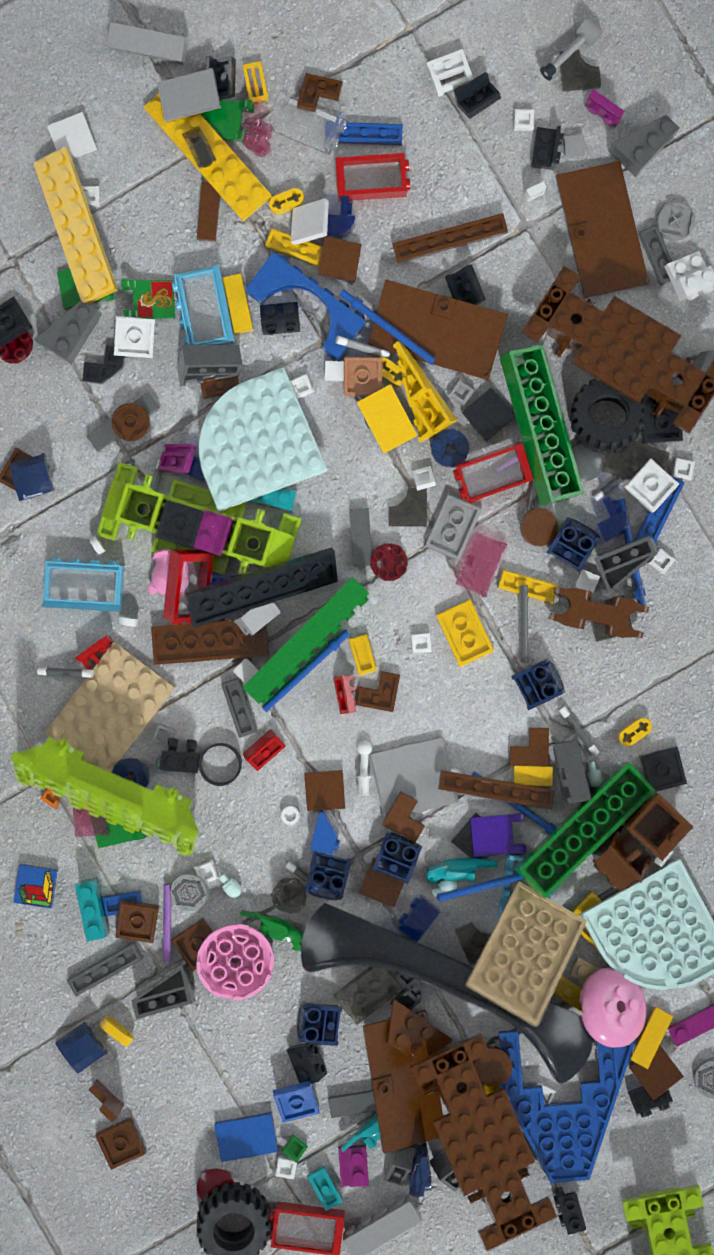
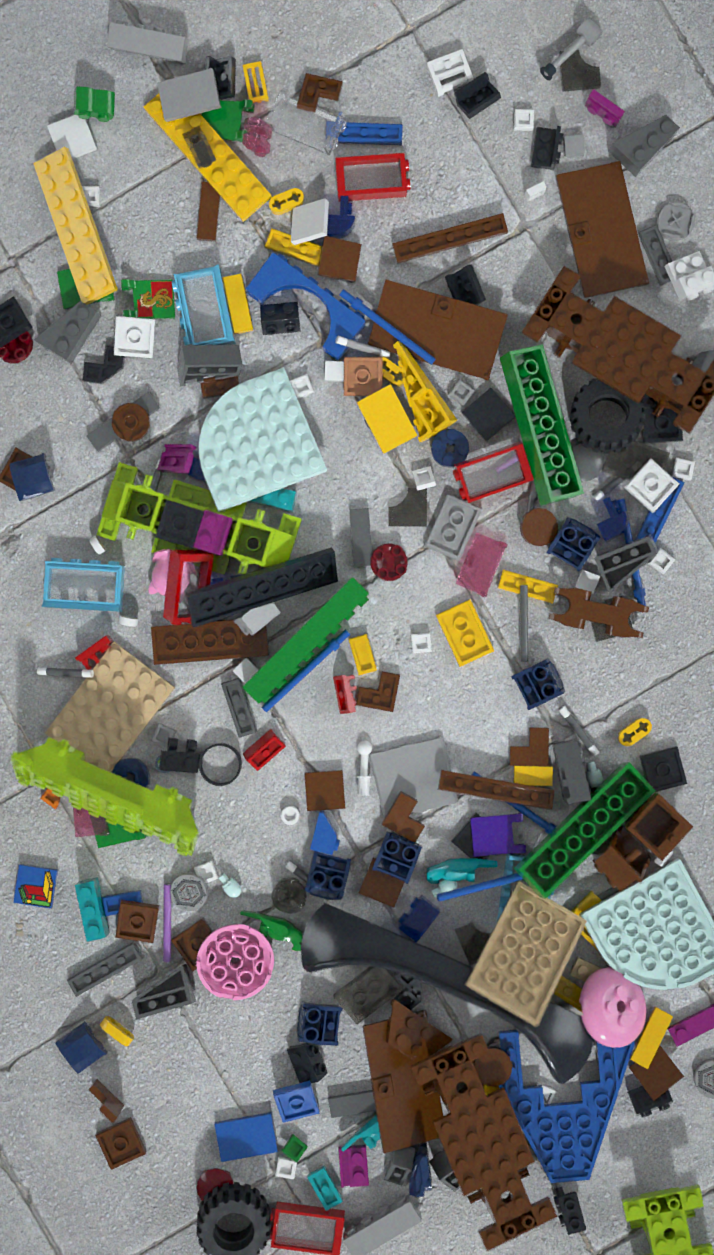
none -> green brick [74,86,115,122]

